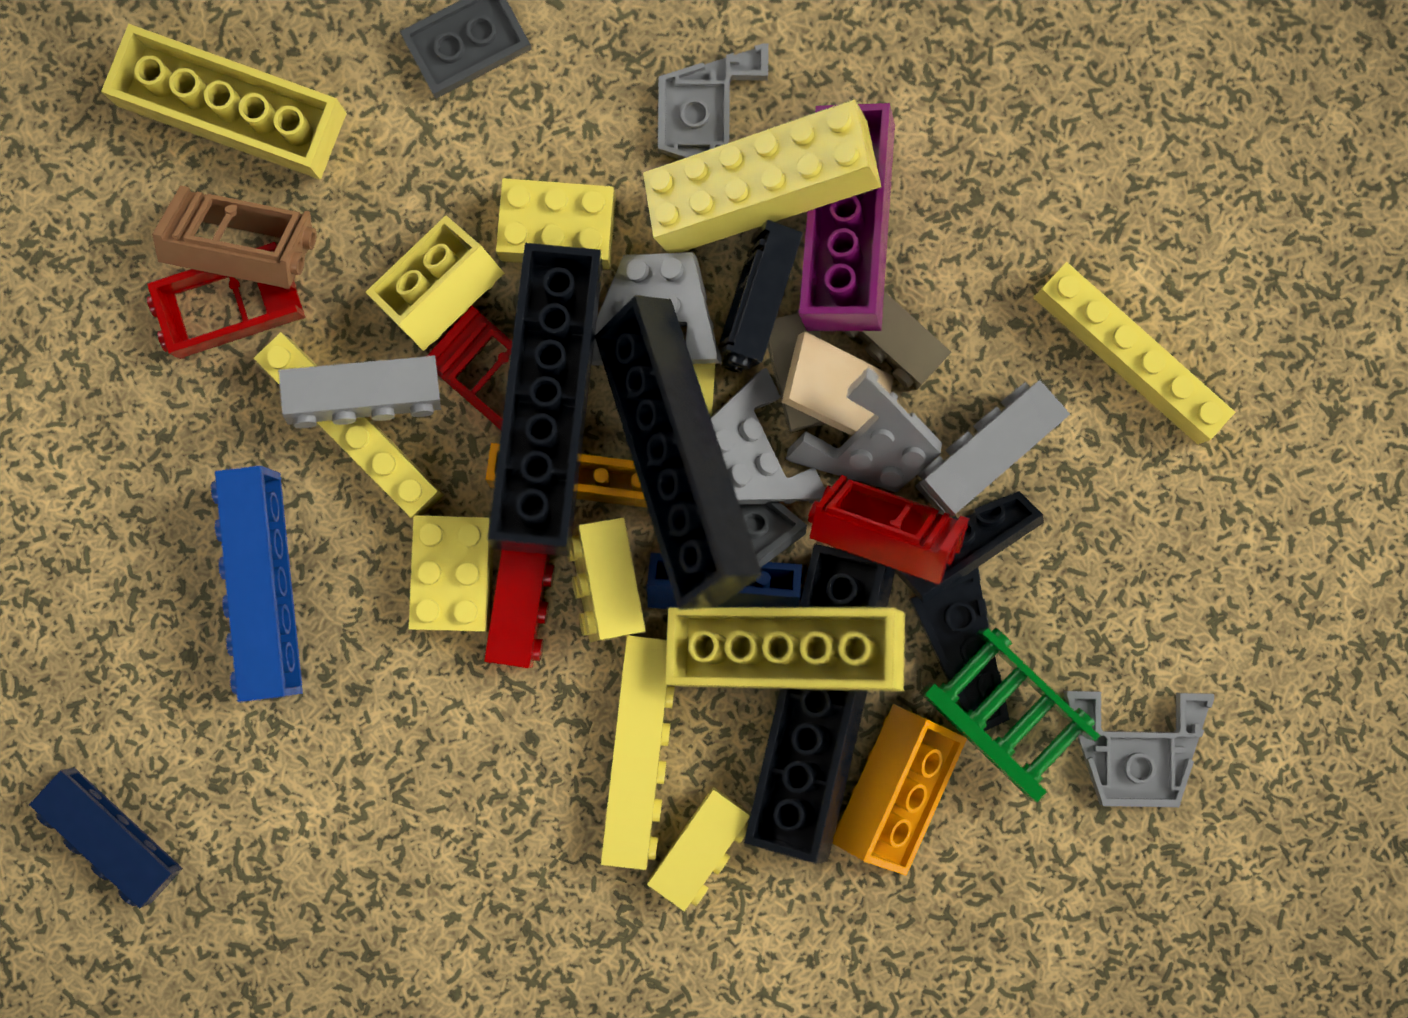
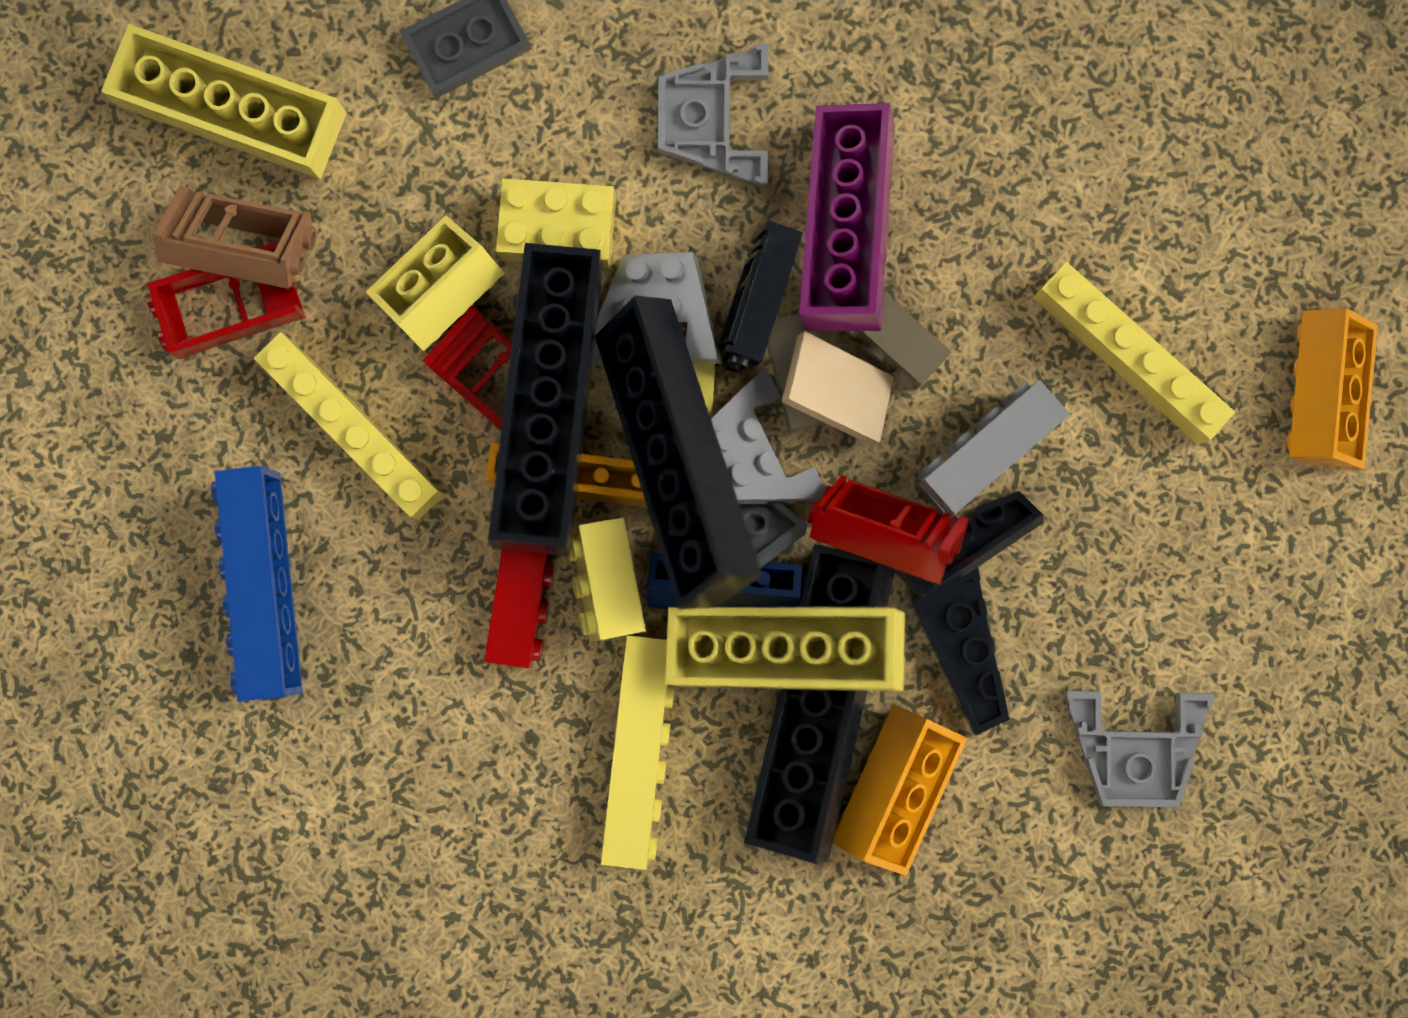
dark blue brick [29,767,183,909] -> none
light grey brick [278,356,441,428] -> none
light yellow brick [409,515,494,632] -> none
light yellow brick [643,99,881,253] -> none
light yellow brick [647,786,750,912] -> none
light grey wing [786,368,942,492] -> none
green fence [920,628,1100,803] -> none
none -> light orange slope [1287,308,1378,469]

